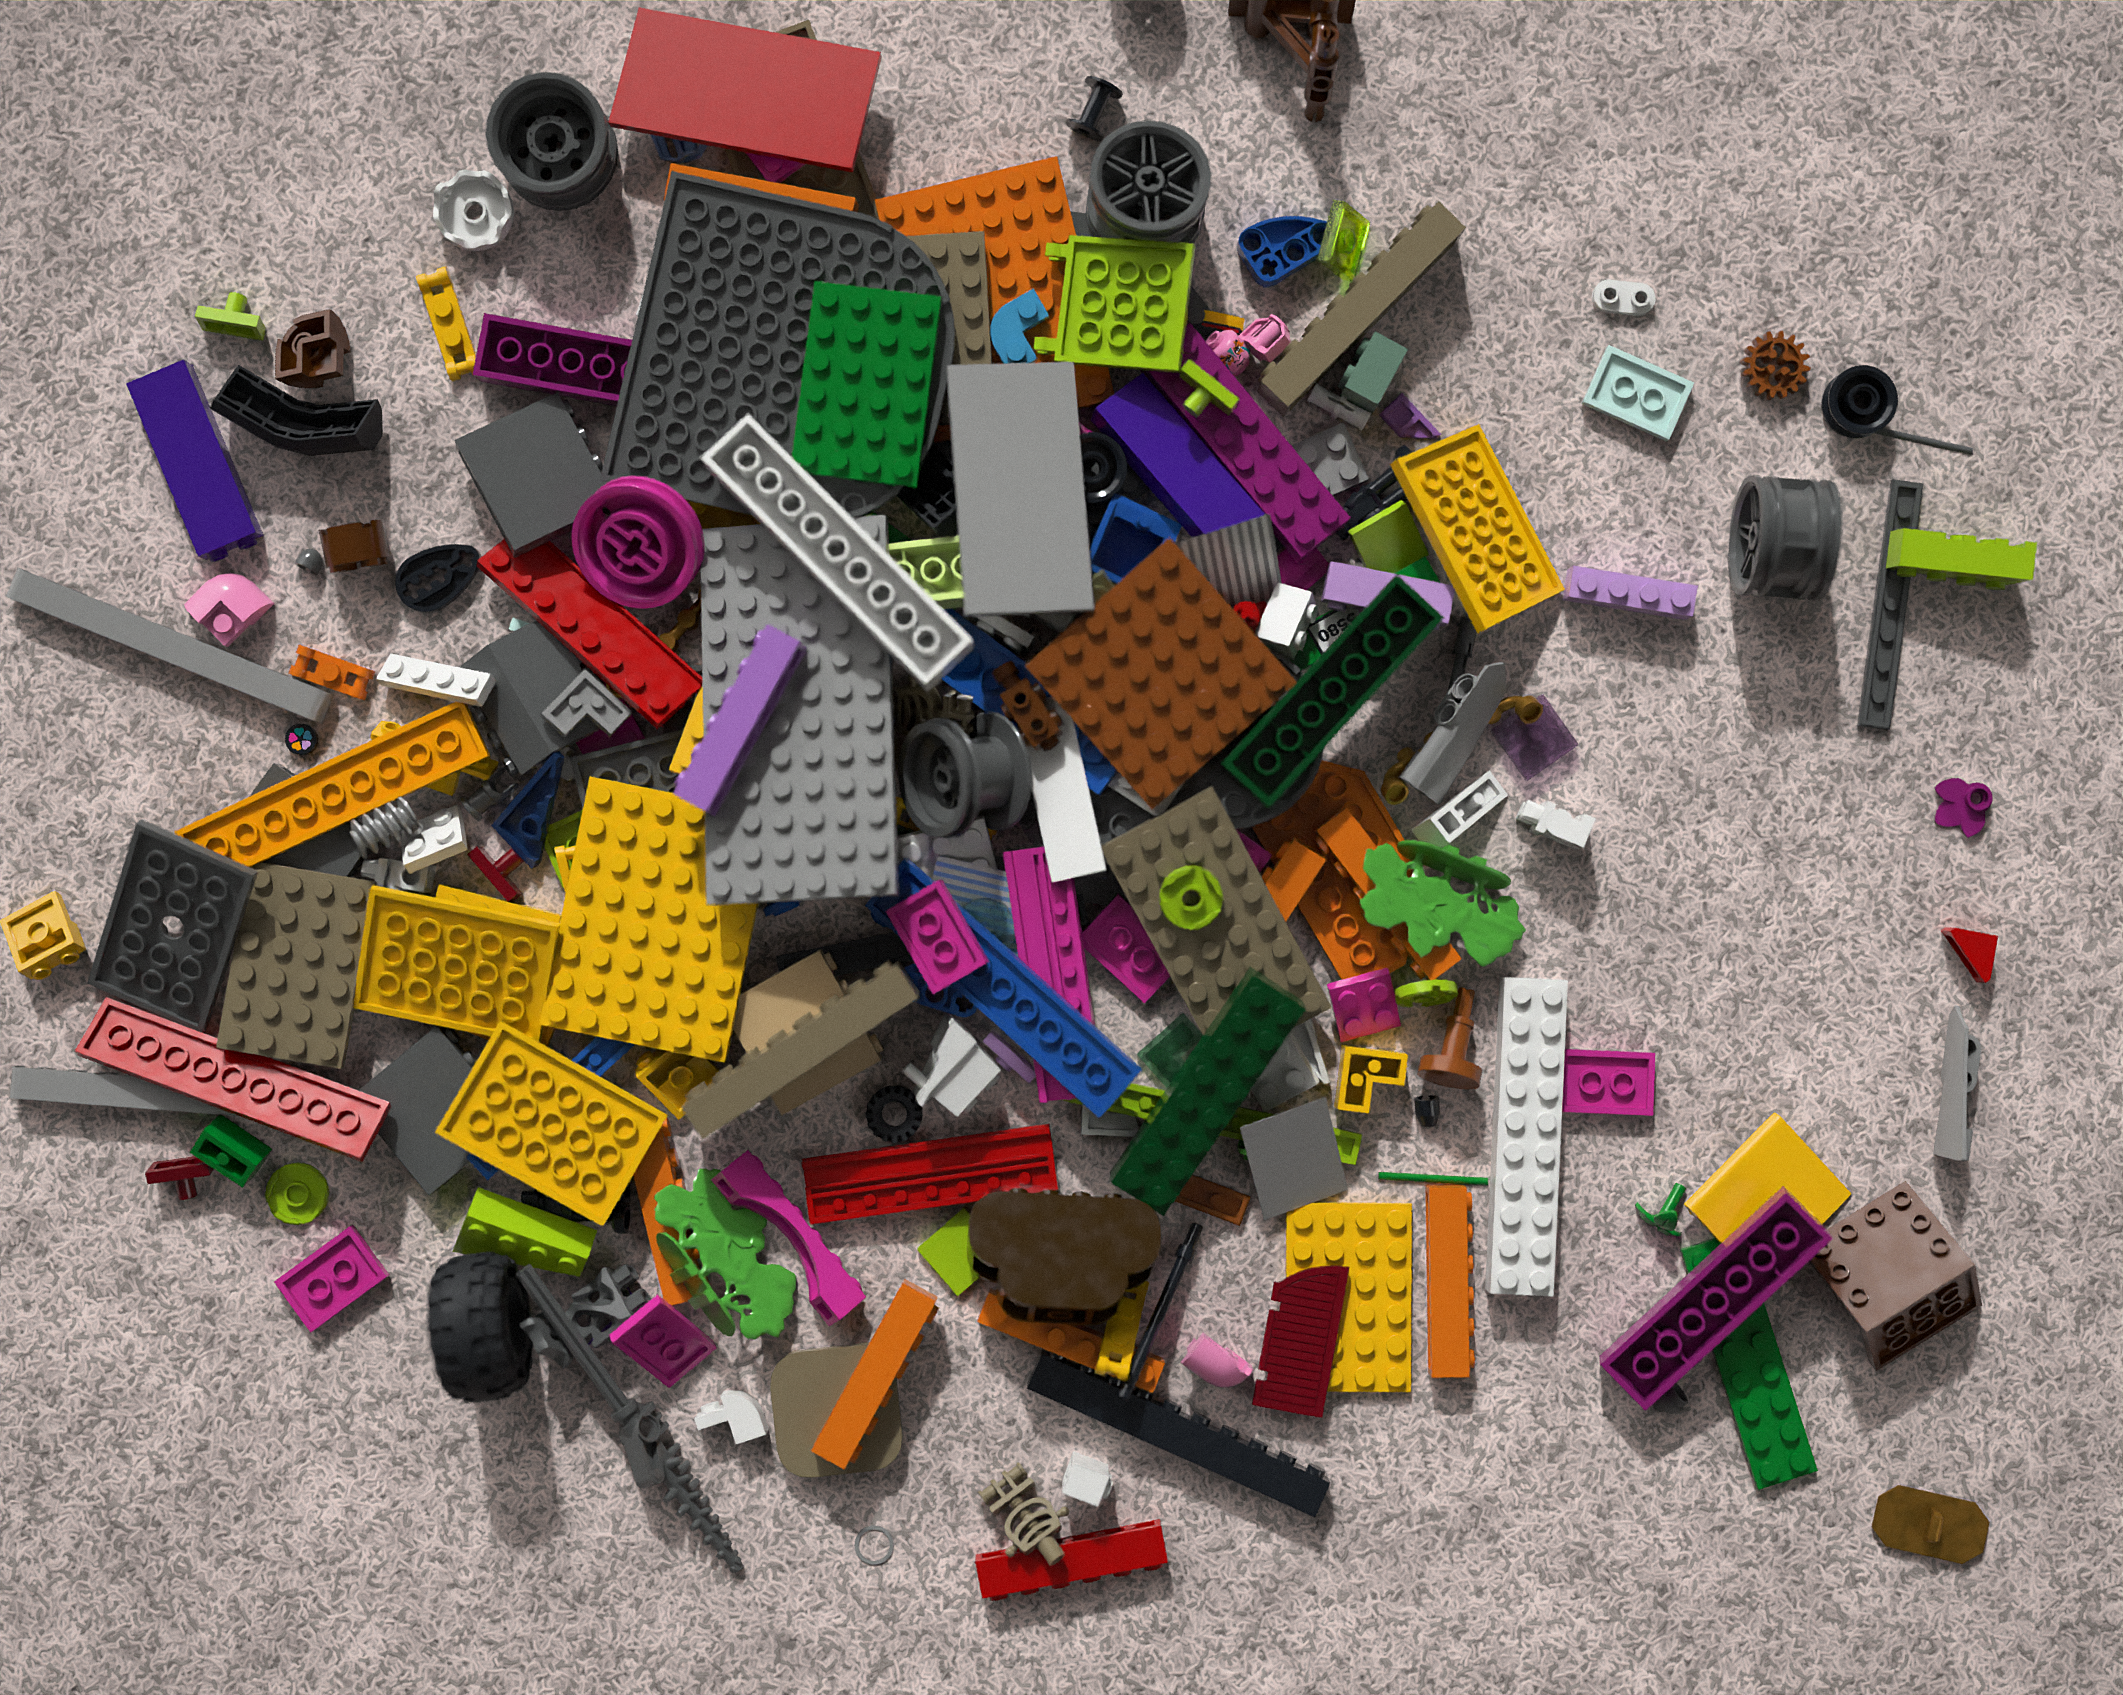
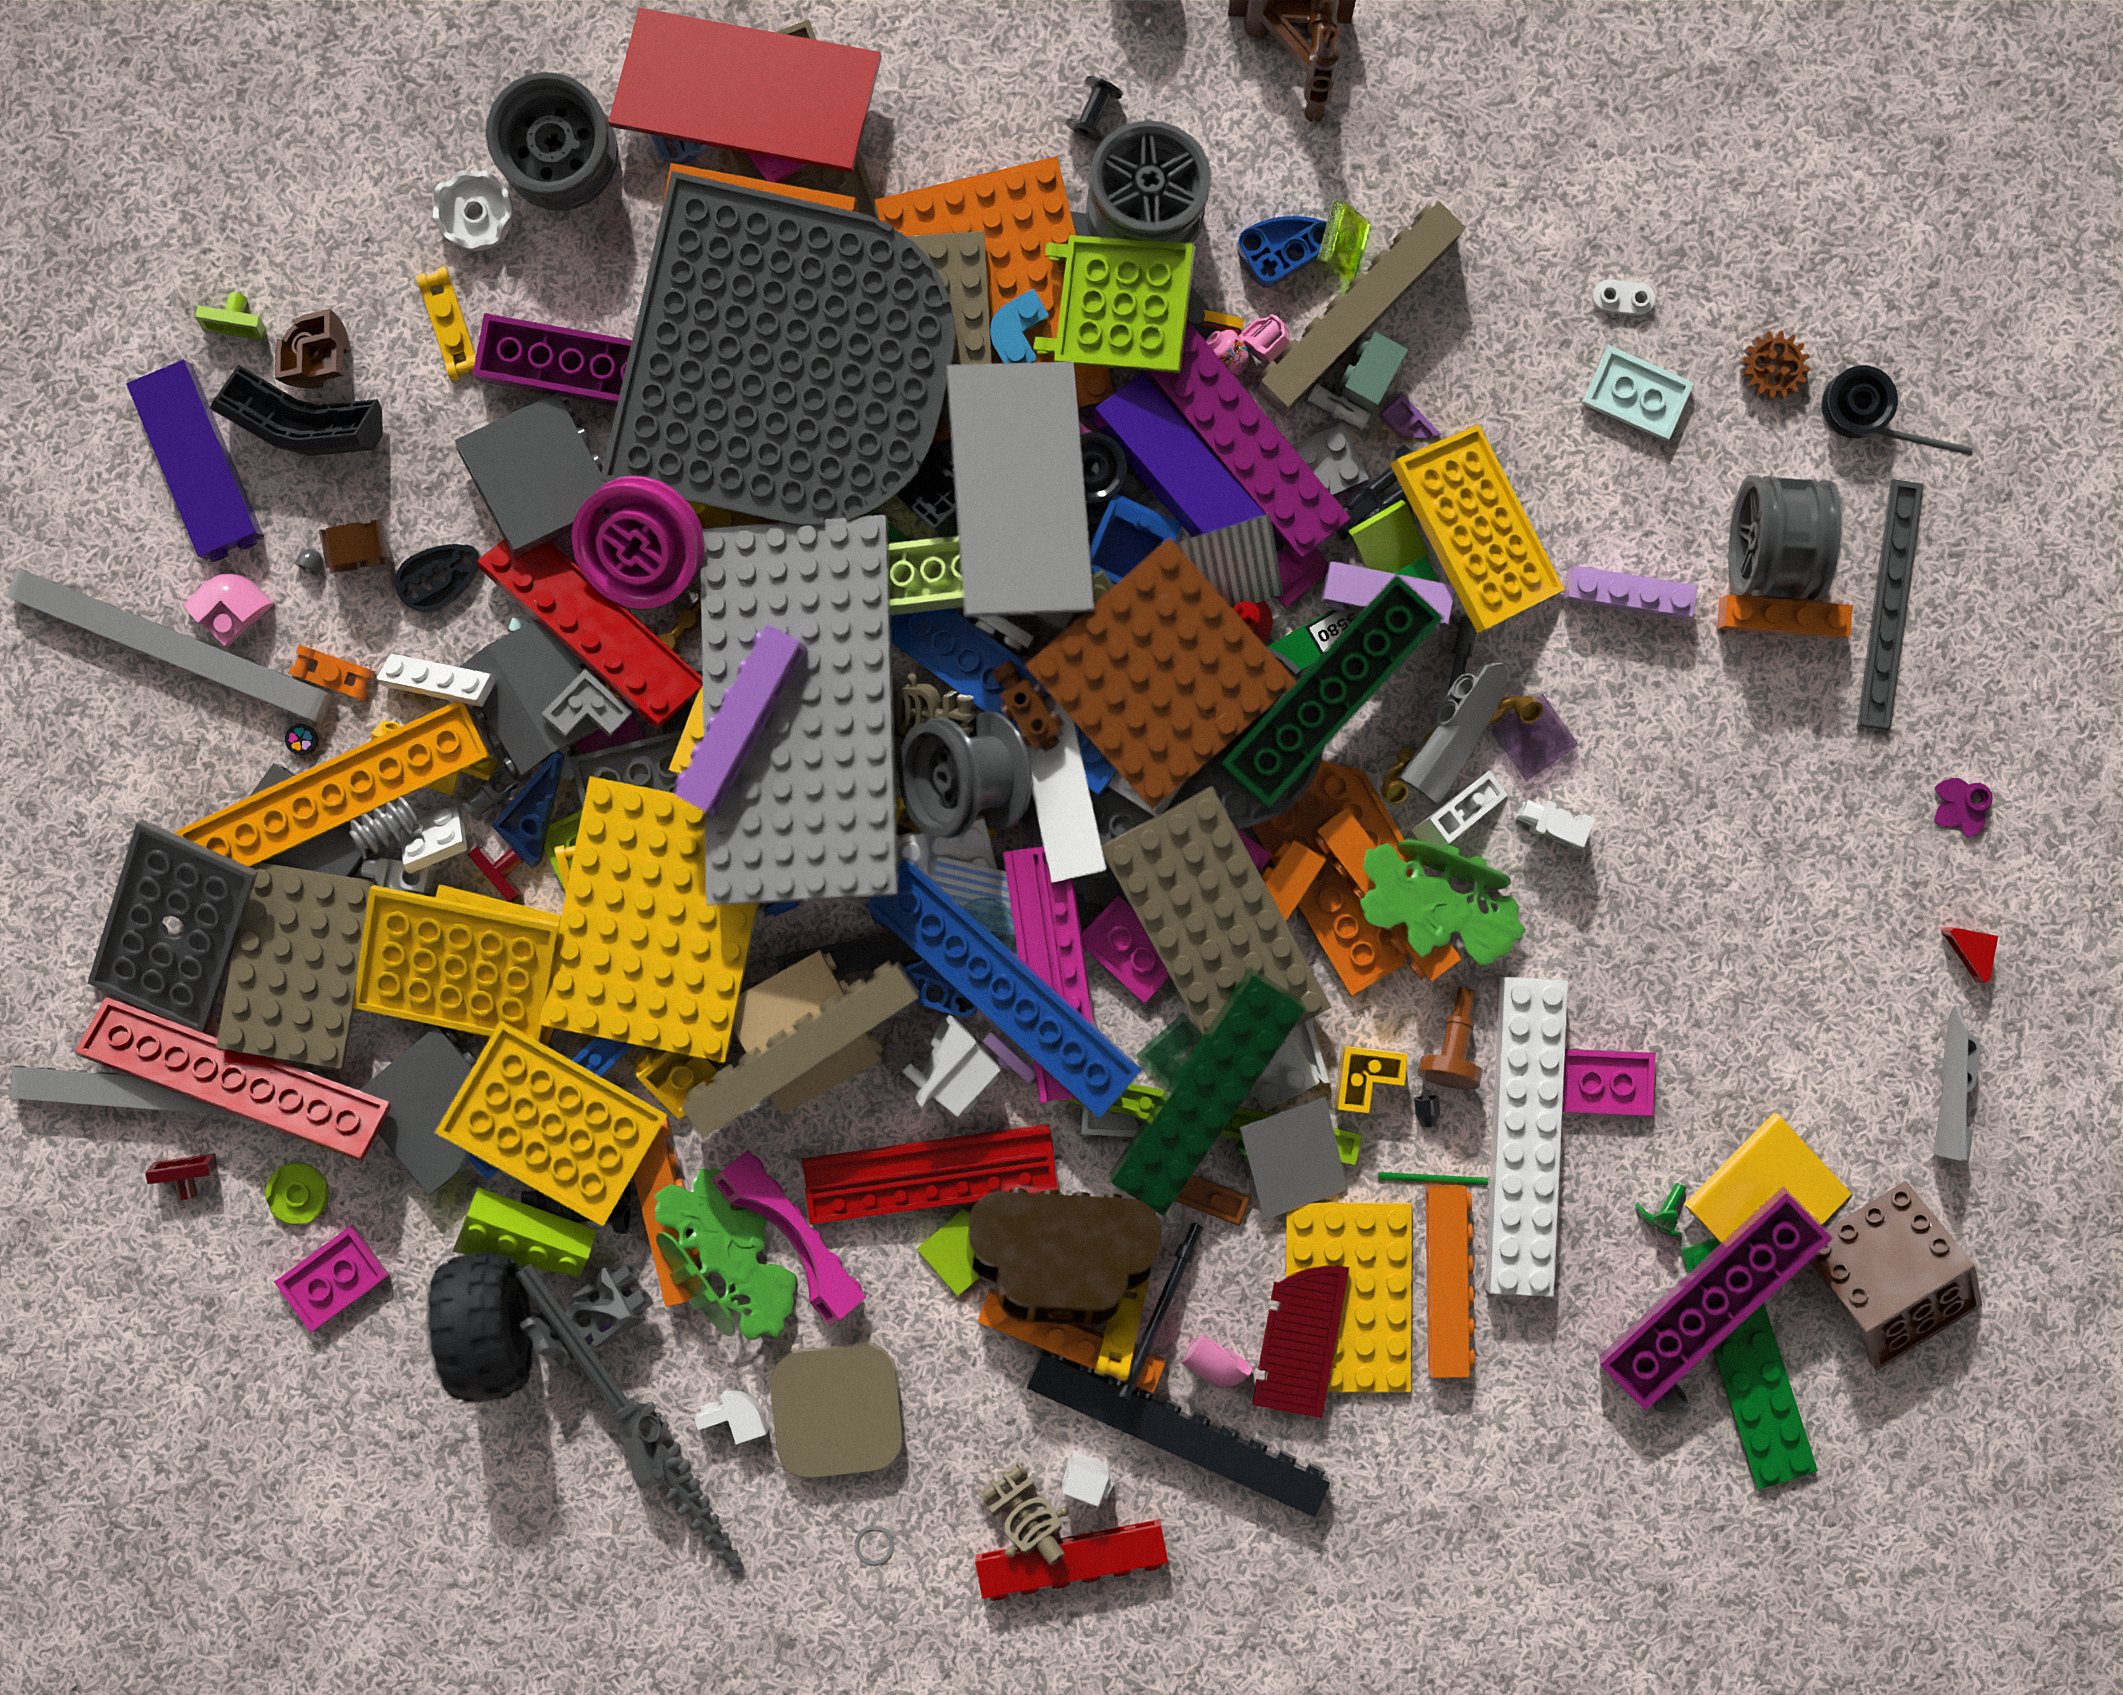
yellow plate [0,891,86,980] -> none
green brick [190,1115,272,1188] -> none
dark pink plate [609,1294,717,1388] -> none
white brick [701,414,974,692] -> none
green plate [792,281,942,488] -> none
orange brick [811,1279,939,1469] -> none
black tyre [865,1085,923,1143] -> none
dark pink plate [886,879,989,994] -> none
lime tile [1160,866,1223,930] -> none
lime tile [1179,359,1239,417] -> none
white brick [1255,583,1318,660] -> none
dark pink plate [1327,968,1401,1042] -> none
lime tile [1394,980,1458,1008] -> none
pearl gold shield [1871,1485,1990,1564] -> none
lime wedge [1886,528,2037,590] -> none
none -> orange brick [1717,595,1853,640]

